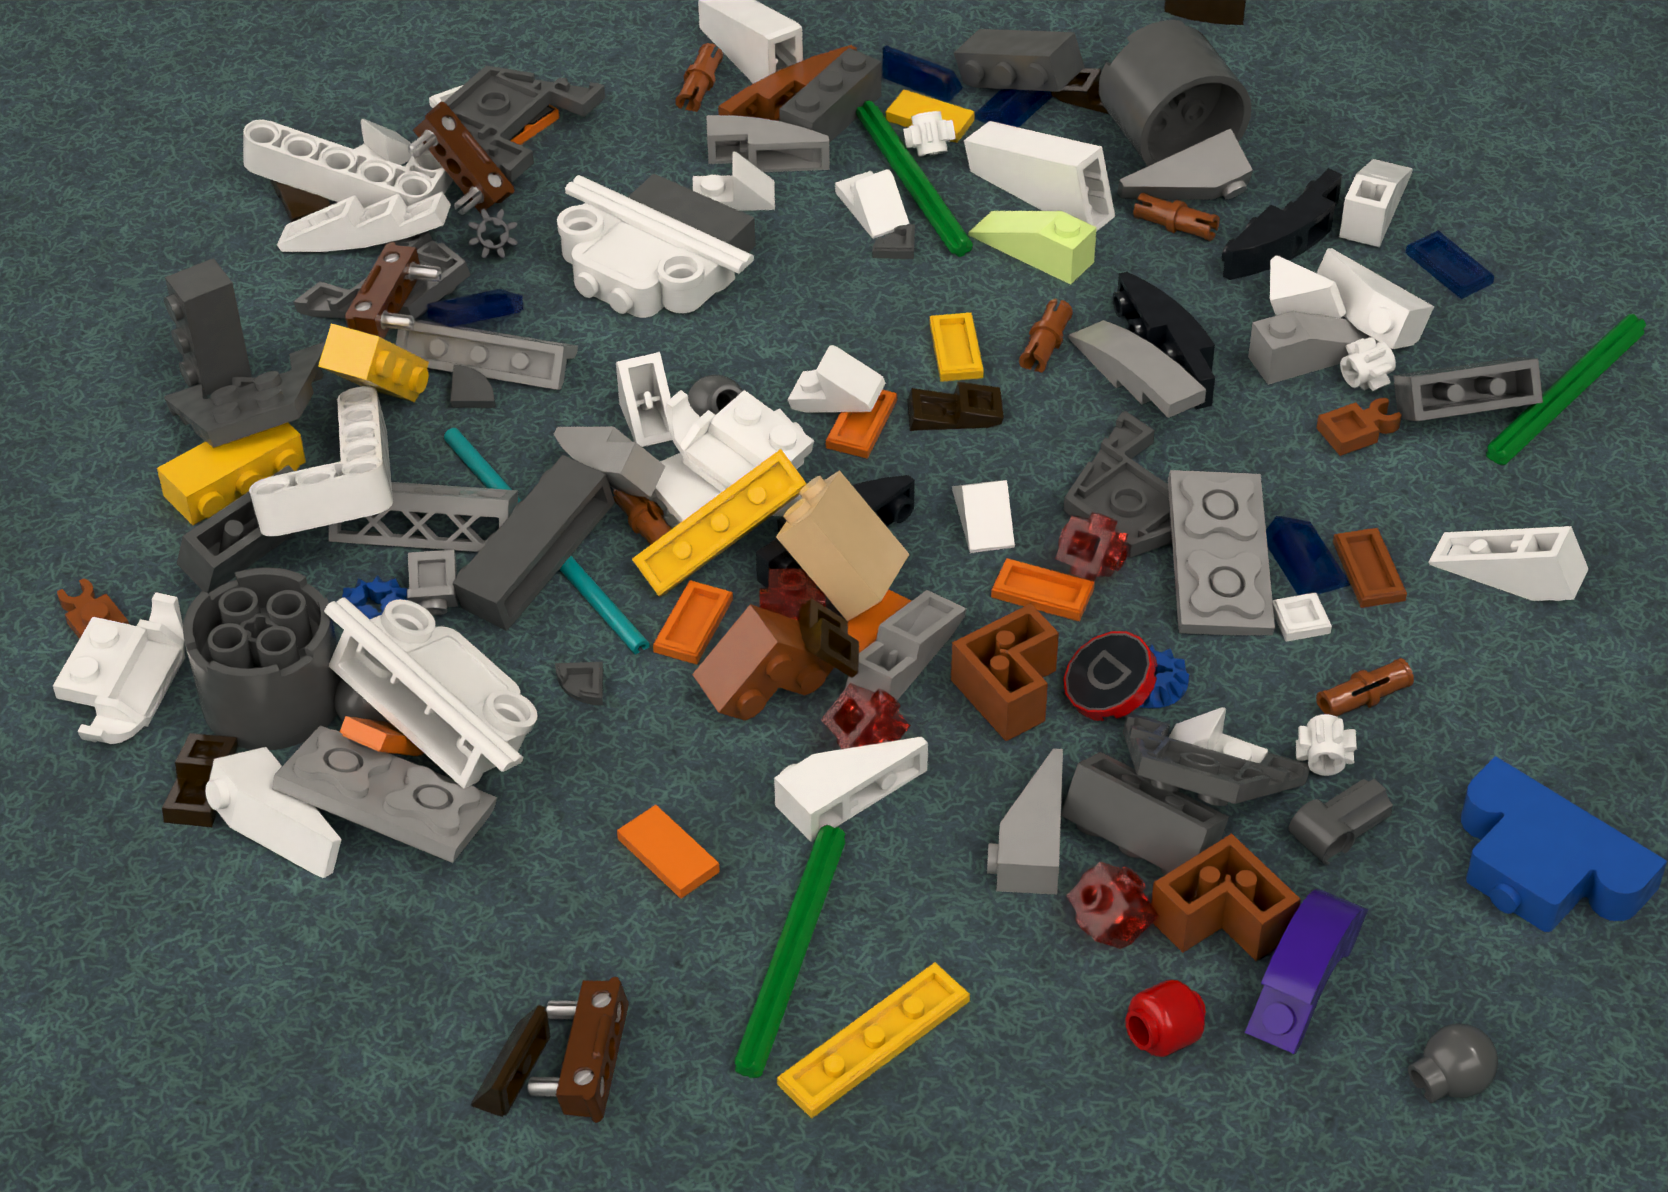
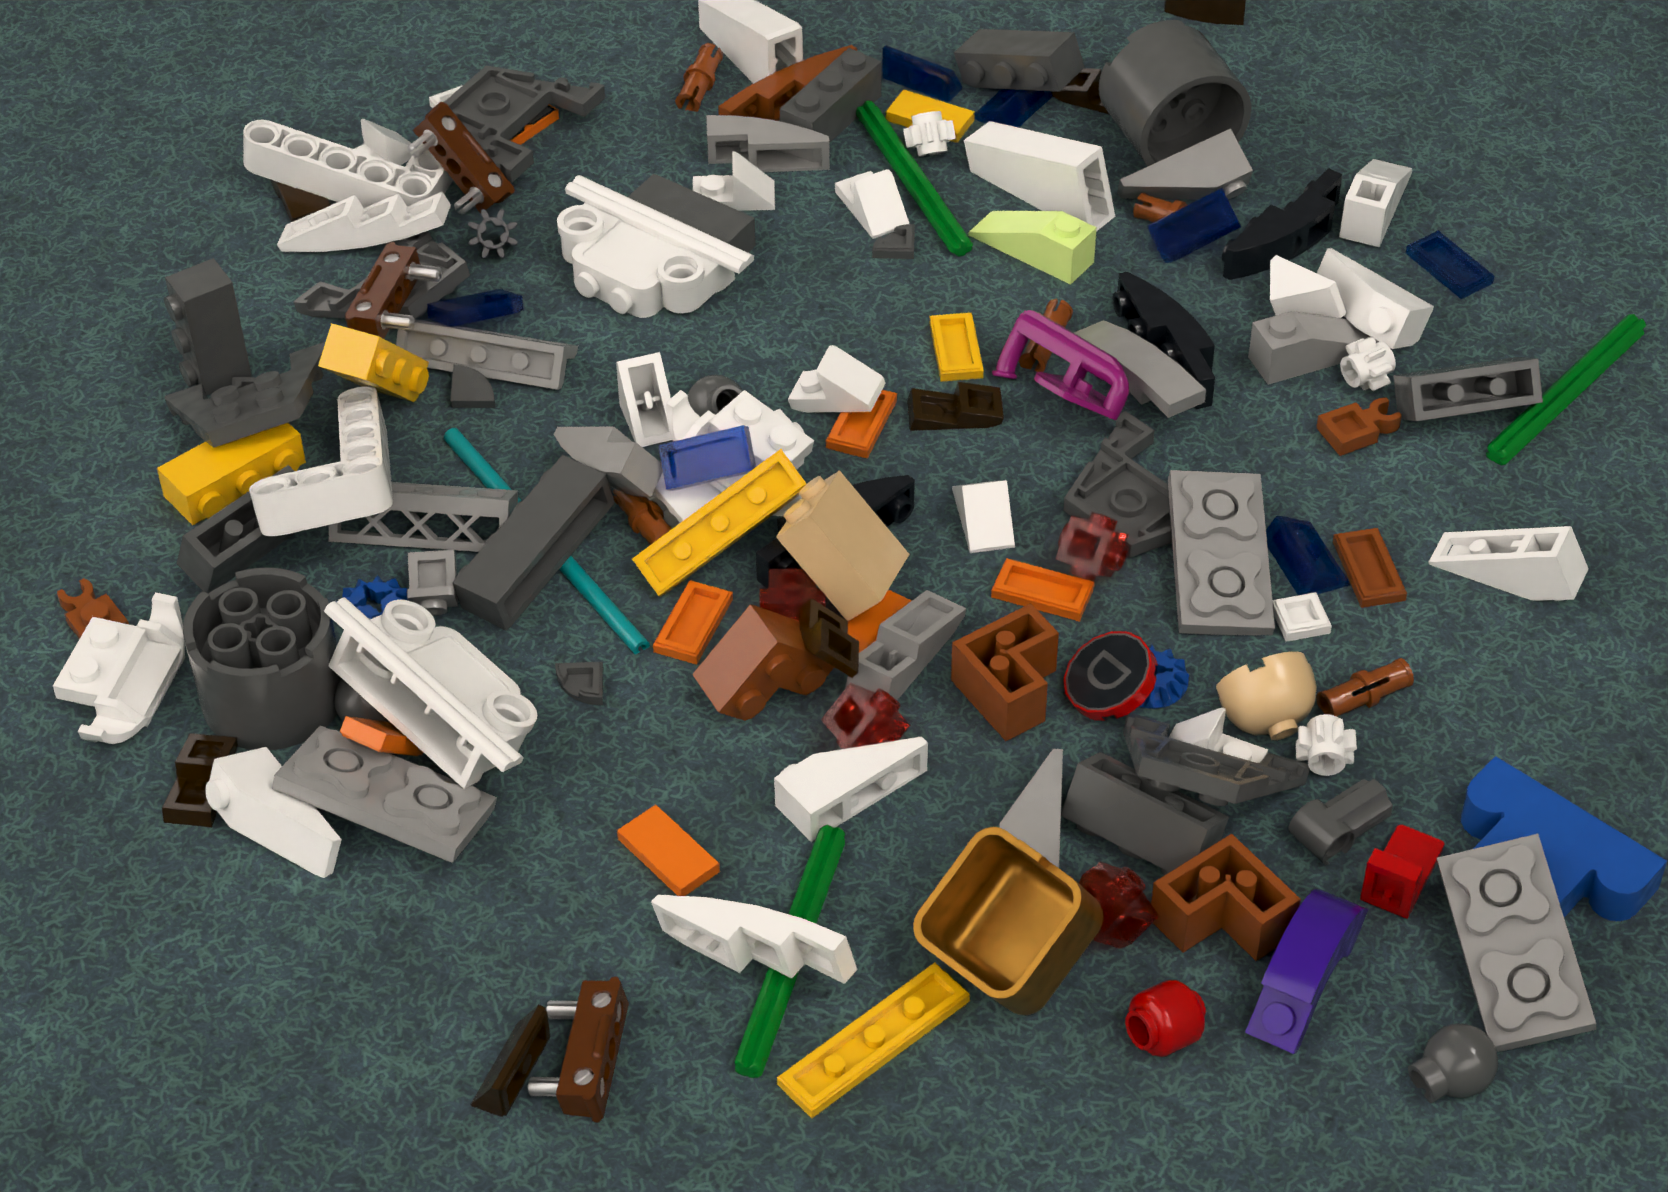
none -> white slope [651,895,857,984]
none -> clear blue tile [658,425,756,491]
none -> pearl gold piece [913,827,1103,1015]
none -> magenta piece [992,310,1129,420]
none -> clear blue tile [1147,188,1241,263]
none -> tan cylinder [1216,652,1317,740]
none -> red bracket [1360,824,1444,919]
none -> light grey piece [1437,834,1597,1052]

